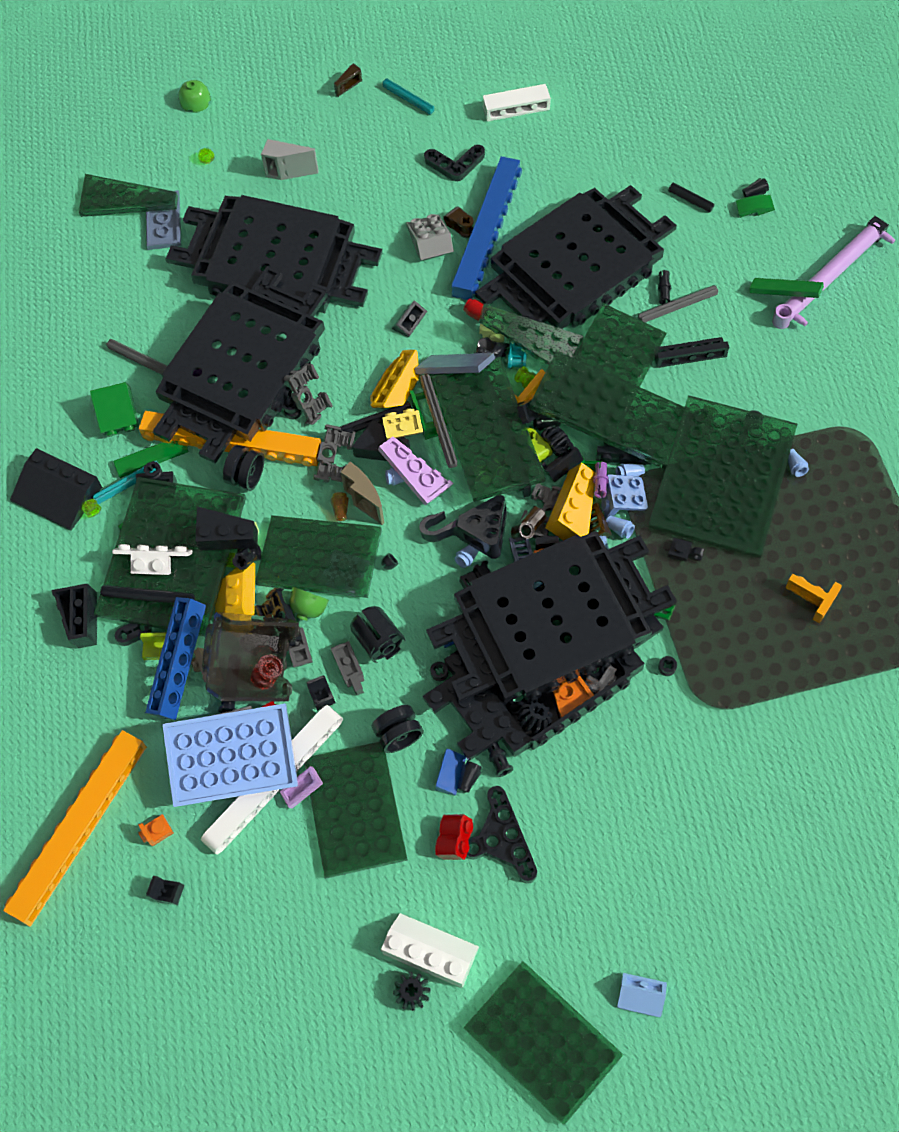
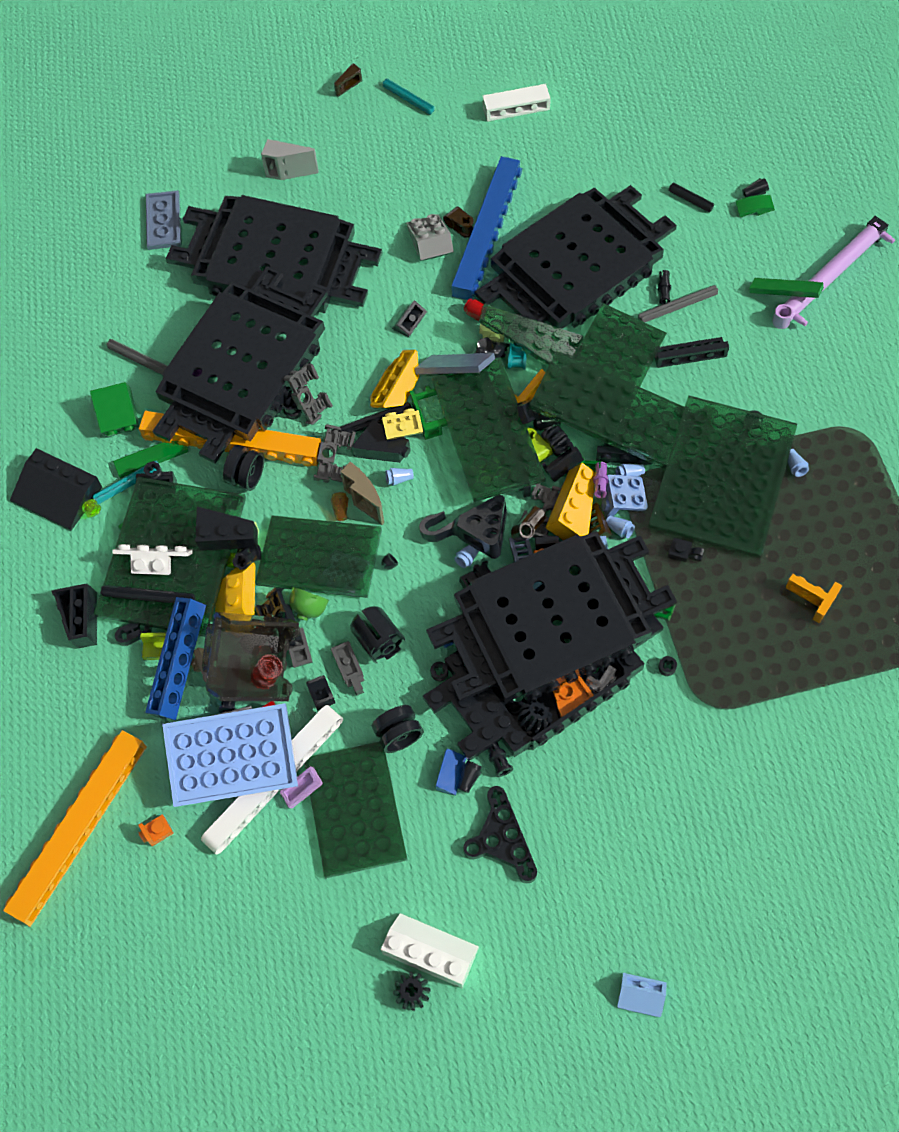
clear green wing [79,174,178,217] -> none
black bracket [146,876,185,905] -> none
bright green cylinder [178,80,211,113] -> none
clear neon green plate [198,148,215,164] -> none
lavender wing [378,437,454,506] -> none
dark grey axle [420,374,458,468] -> none
black beam [424,144,485,182] -> none
red brick [435,814,473,860] -> none
clear green plate [463,961,624,1126] -> none
clear neon green wheel [514,366,536,388] -> none

